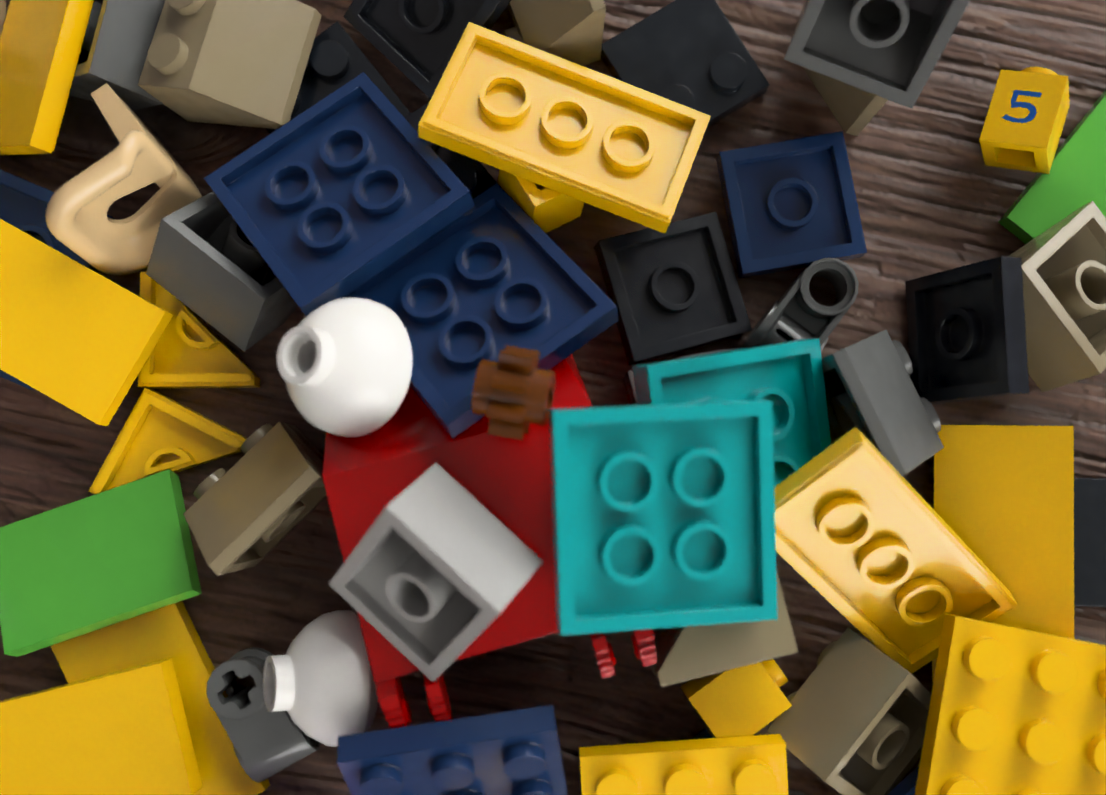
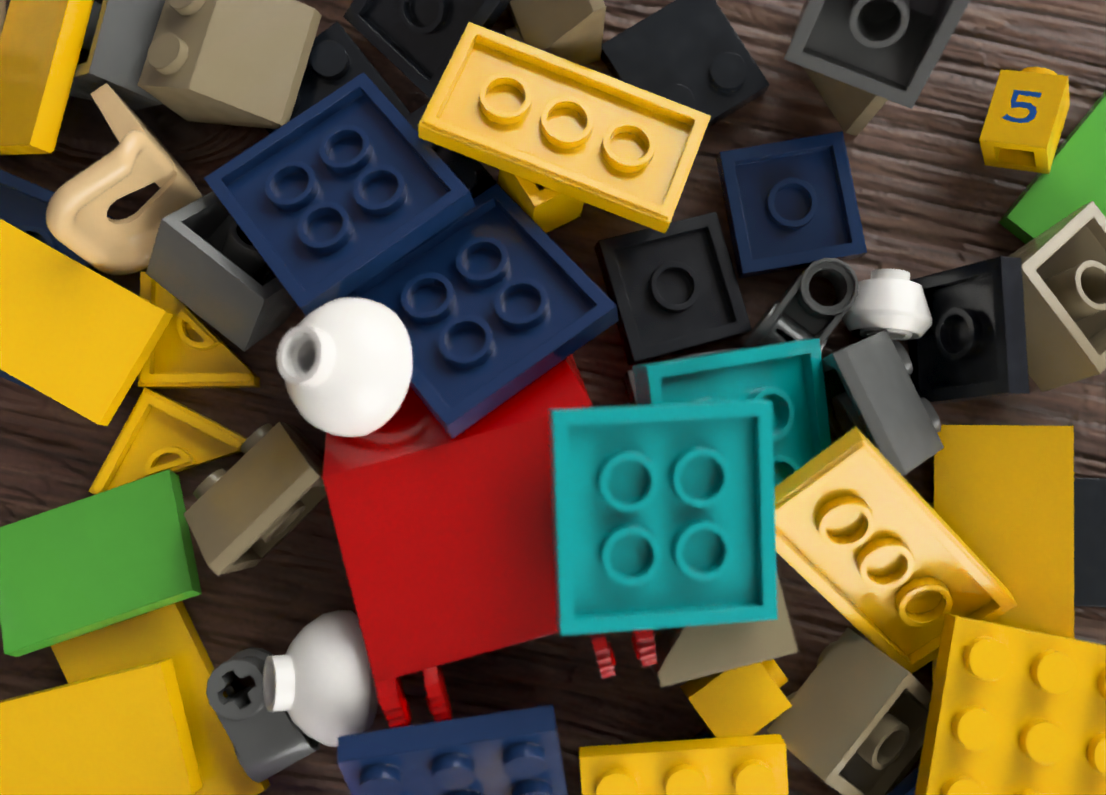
light grey slope [329,463,544,682] -> none
reddish brown gear [472,345,556,440] -> none
none -> white cone [842,269,932,340]

